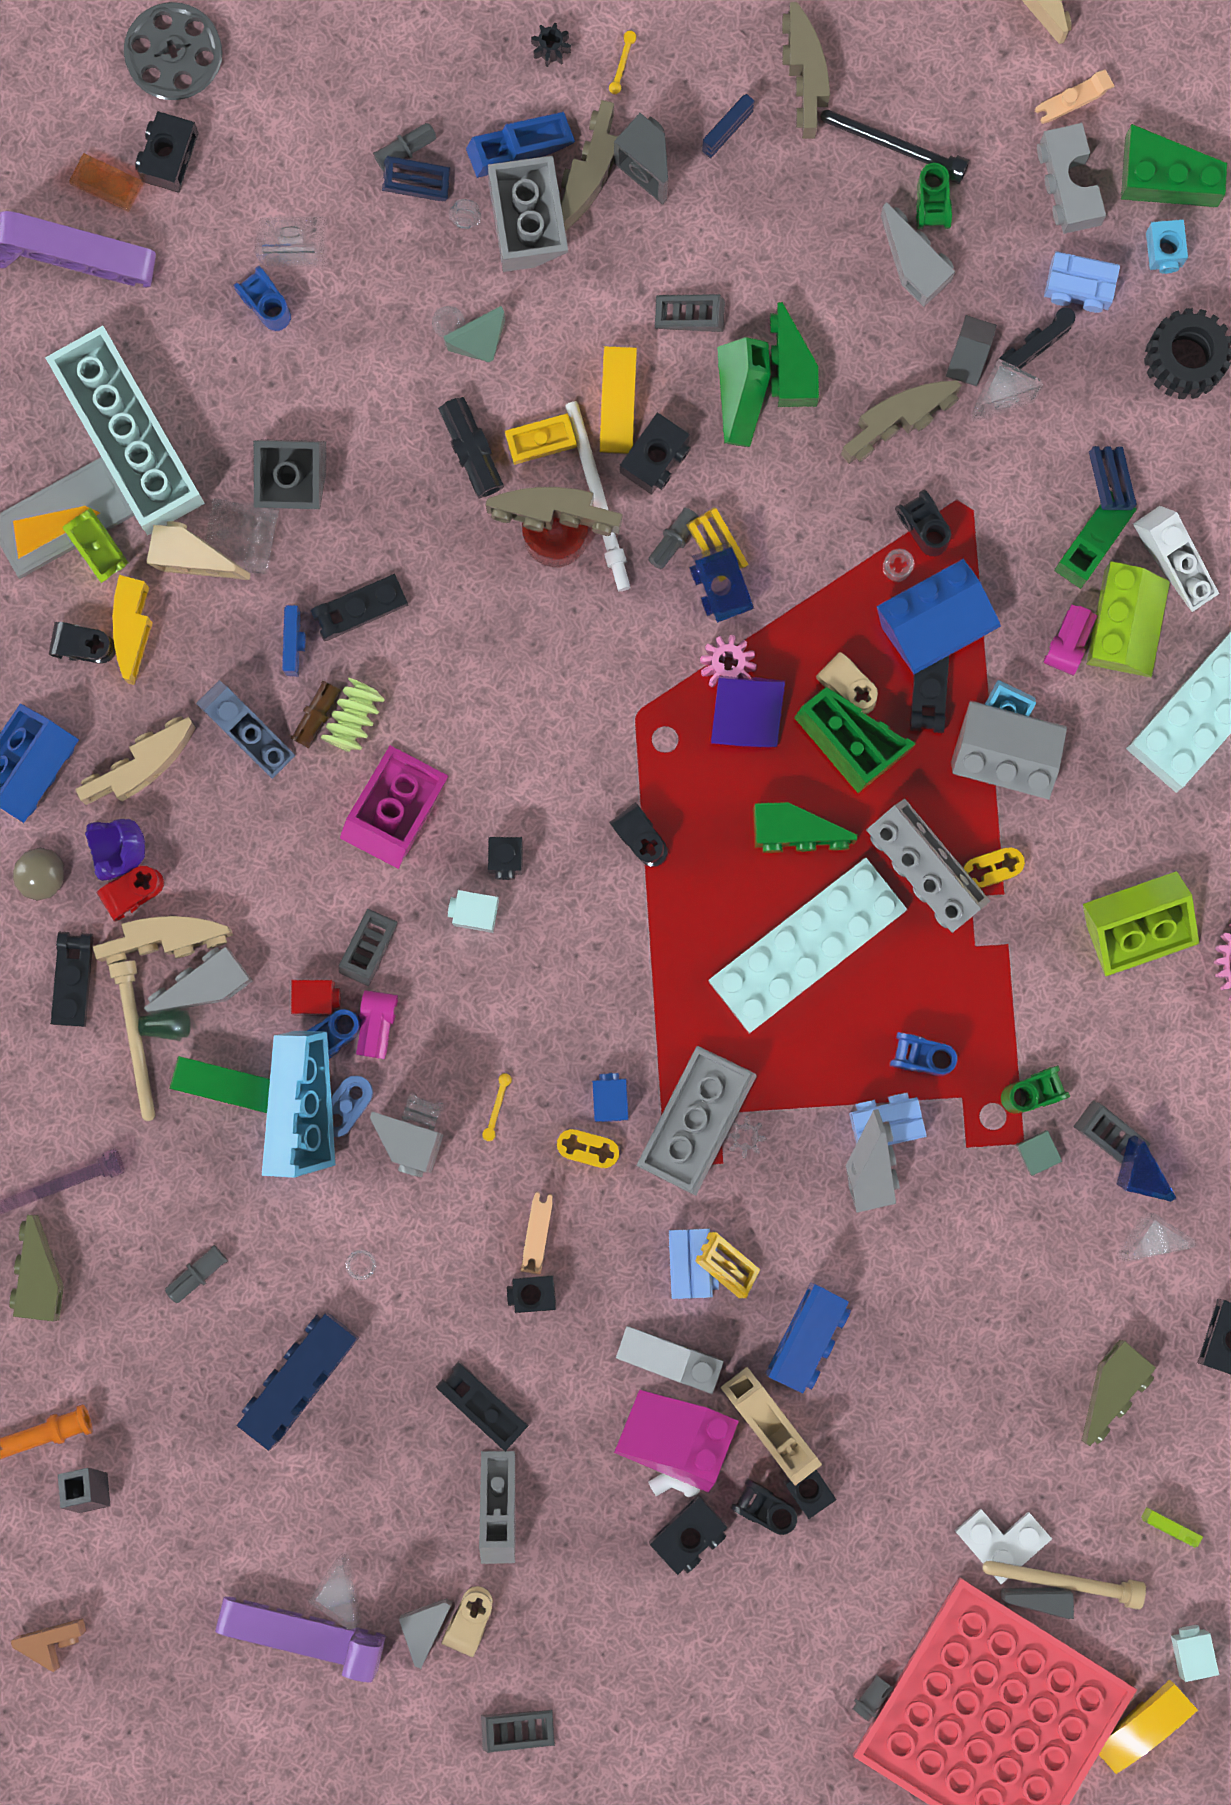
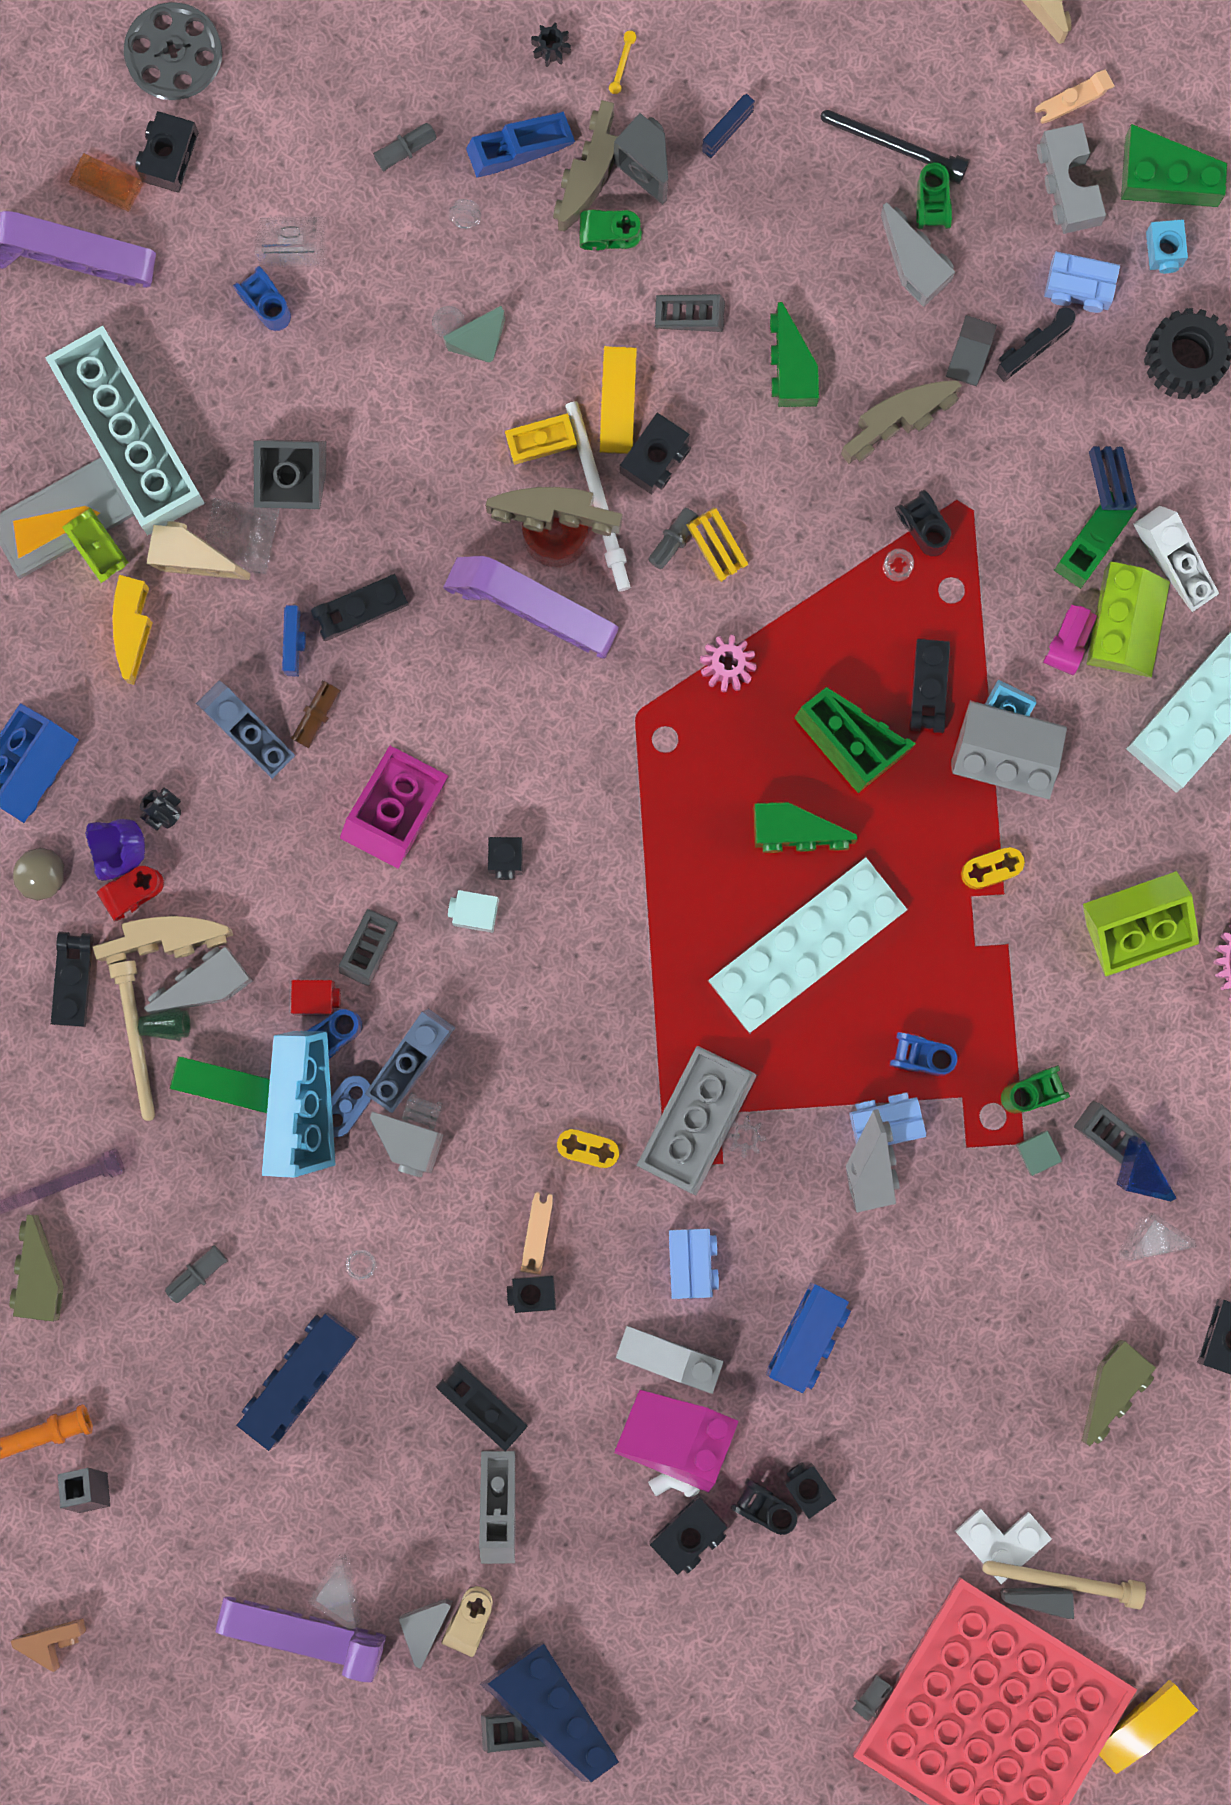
black piece [49,622,116,664] -> none
tan slope [75,716,196,805] -> none
yellowish green piece [321,678,385,752] -> none
dark pink piece [356,990,398,1059] -> none
dark blue tile [382,156,450,201] -> none
black piece [438,397,504,499] -> none
yellow hinge [482,1073,512,1141] -> none
light grey slope [488,156,568,272] -> none
blue brick [592,1073,628,1122] -> none
black piece [609,802,668,867] -> none
clear blue brick [689,542,754,623] -> none
yellow tile [695,1232,760,1298] -> none
dark purple slope [711,676,785,747] -> none
green slope [717,337,771,447] -> none
tan arch [721,1367,822,1486] -> none
dark tan slope [782,2,830,139] -> none
tan piece [816,652,878,714] -> none
light grey brick [866,799,990,933] -> none
blue slope [877,559,1001,674] -> none
clear slope [970,358,1043,423] -> none
lime tile [1141,1507,1203,1548] -> none
light aqua brick [1171,1625,1219,1682] -> none
none -> black gear [140,787,181,831]
none -> sand blue slope [365,1008,455,1113]
none -> medium lavender beam [443,556,619,658]
none -> dark blue wedge [480,1644,619,1783]
none -> green piece [579,209,642,250]

